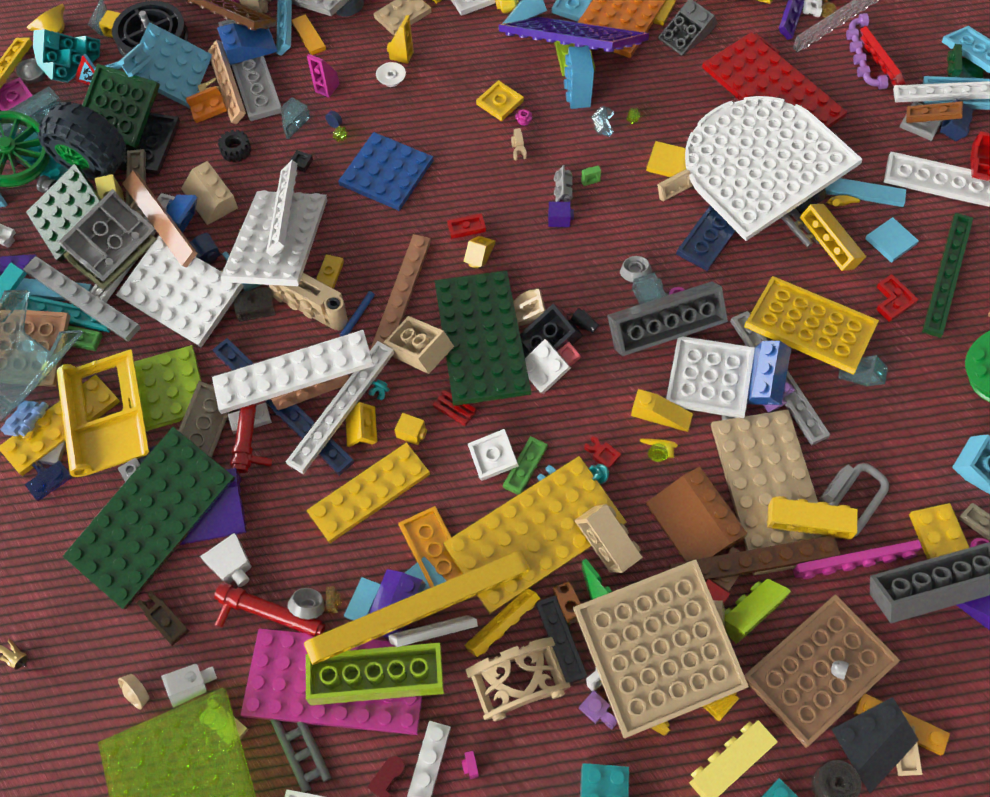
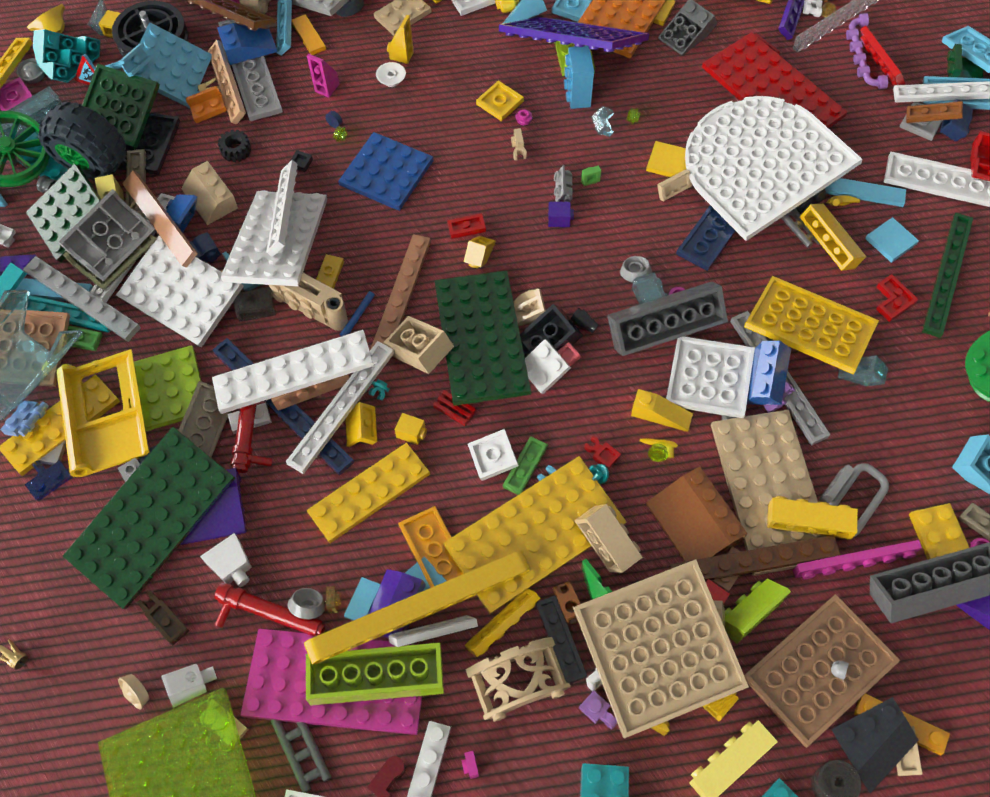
clear light blue slope [281,97,310,139] -> none

